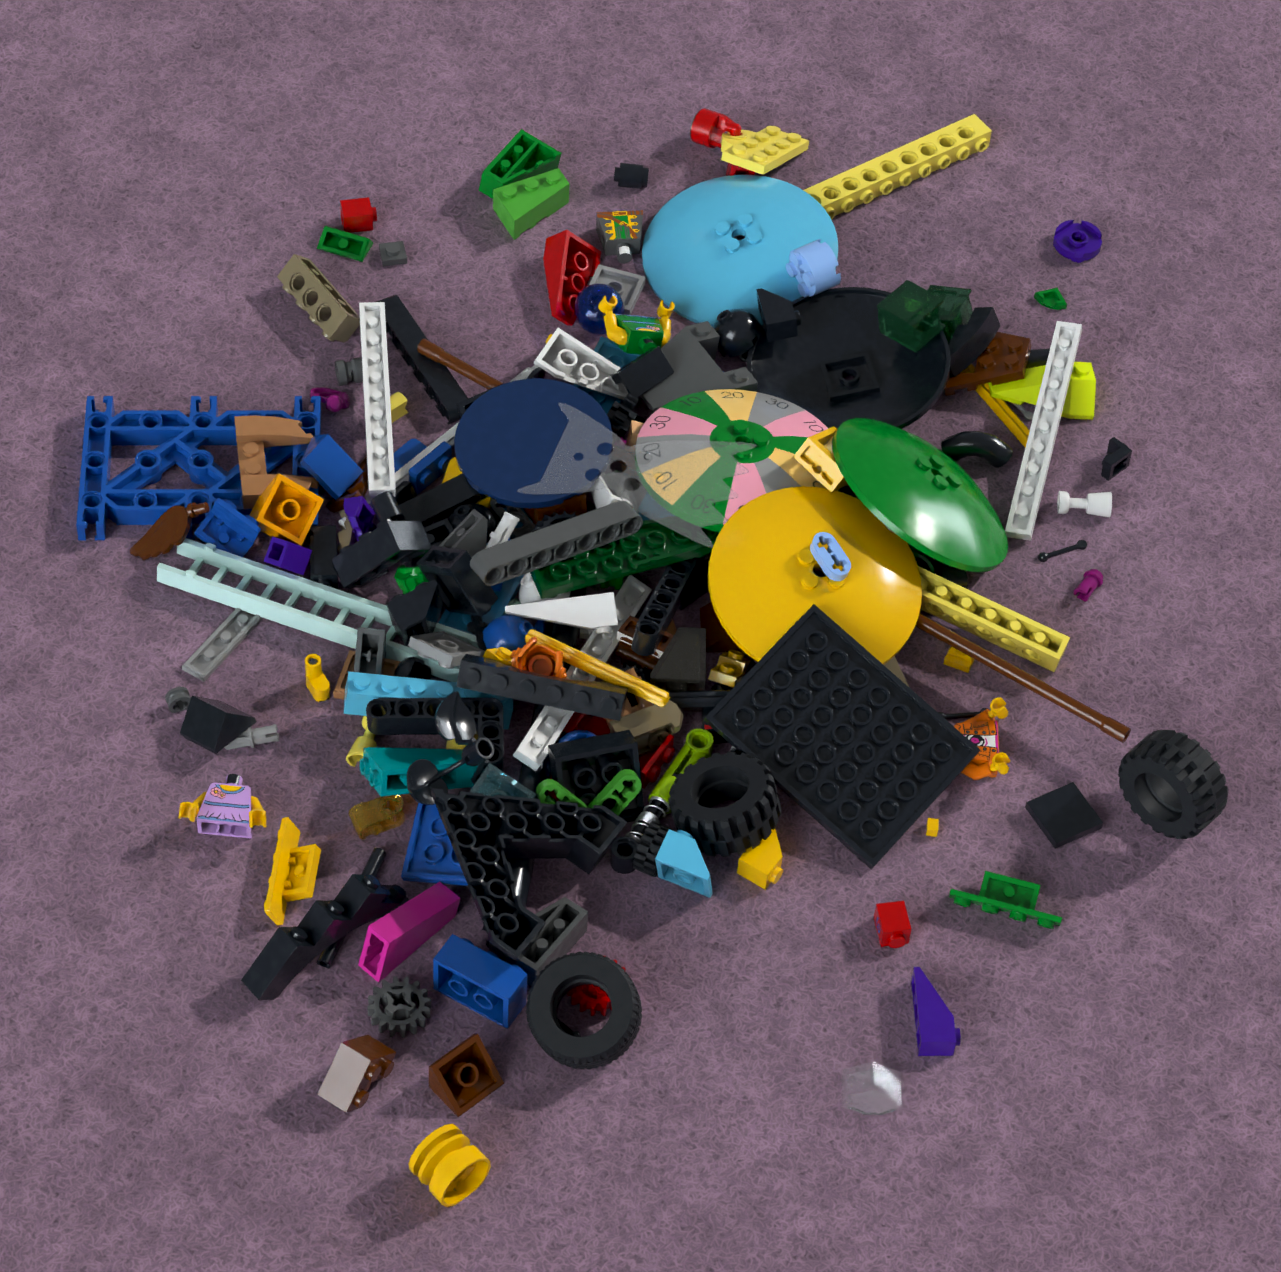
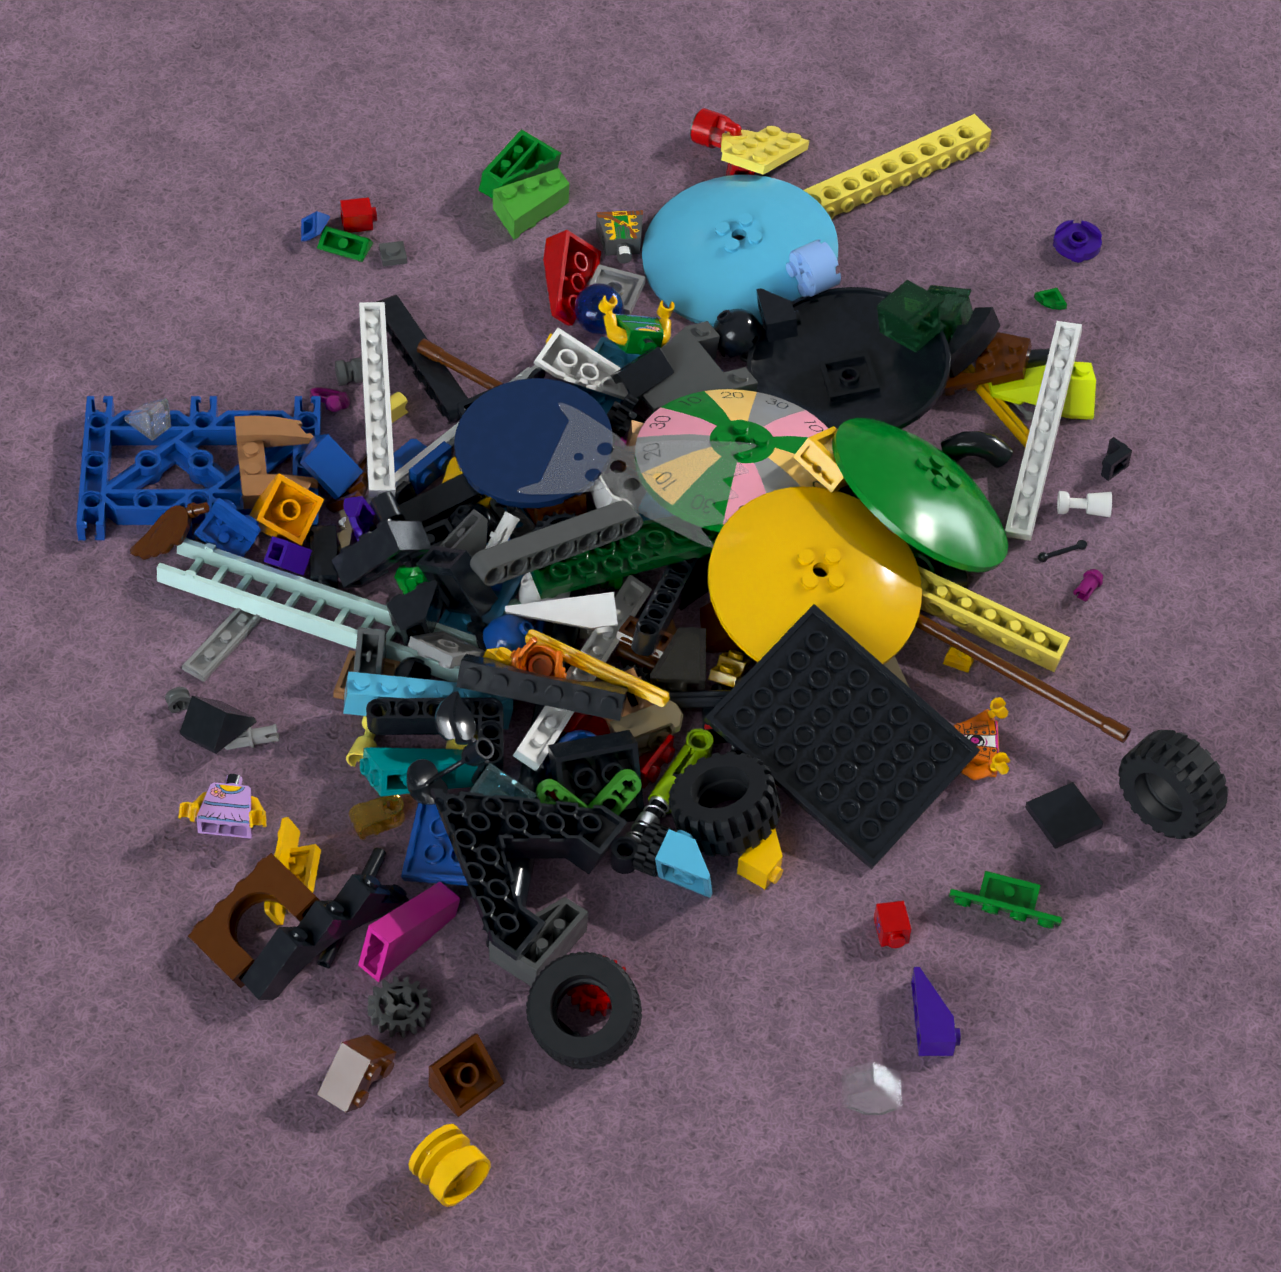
dark tan brick [277,254,360,343] -> none
yellow piece [305,654,330,703] -> none
blue brick [433,934,527,1029] -> none
black brick [614,163,649,189] -> none
light blue beam [810,532,851,581] -> none
yellow piece [926,818,939,837] -> none
black hinge [938,708,988,719] -> none
none -> clear slope [124,398,171,441]
none -> reddish brown arch [188,853,319,988]
none -> blue slope [301,211,330,241]

